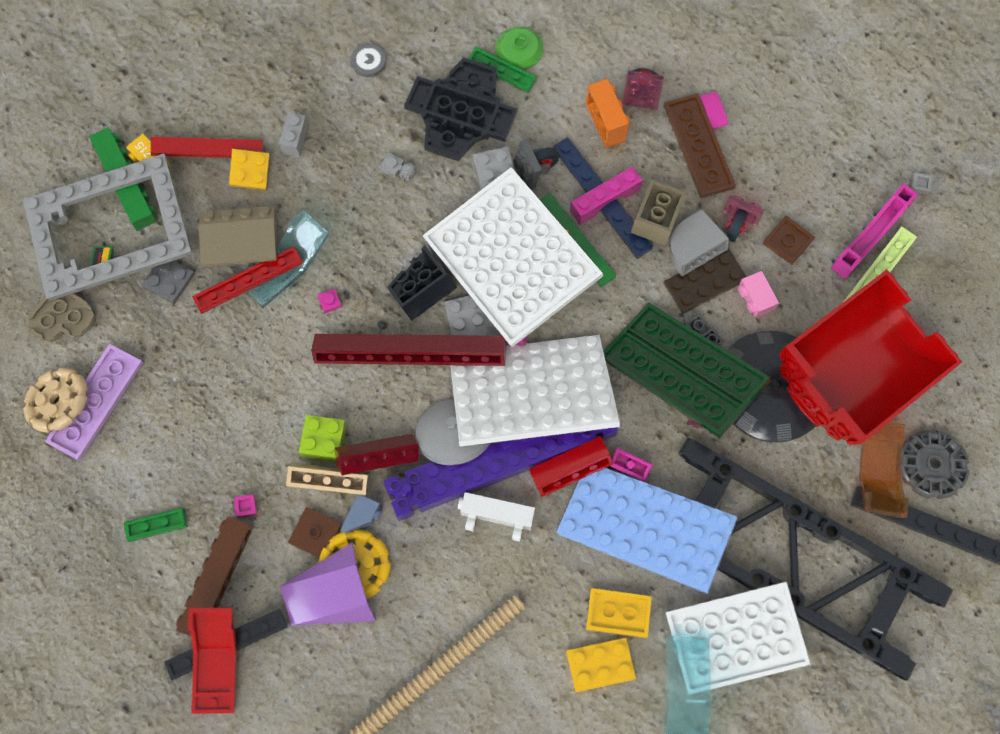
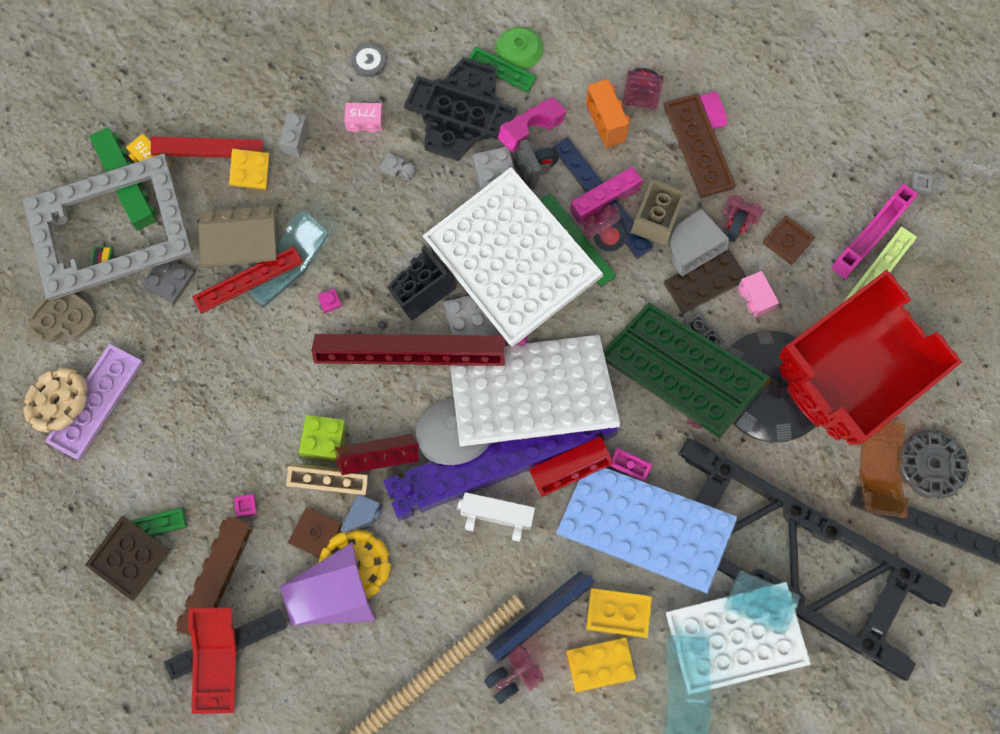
none -> dark brown plate [85,515,171,601]
none -> bright pink brick [344,103,383,133]
none -> clear pink plate [484,644,544,704]
none -> dark blue arch [485,571,595,664]
none -> dark pink arch [498,97,567,152]
none -> clear pink plate [583,203,627,252]
none -> clear light blue brick [723,570,800,636]

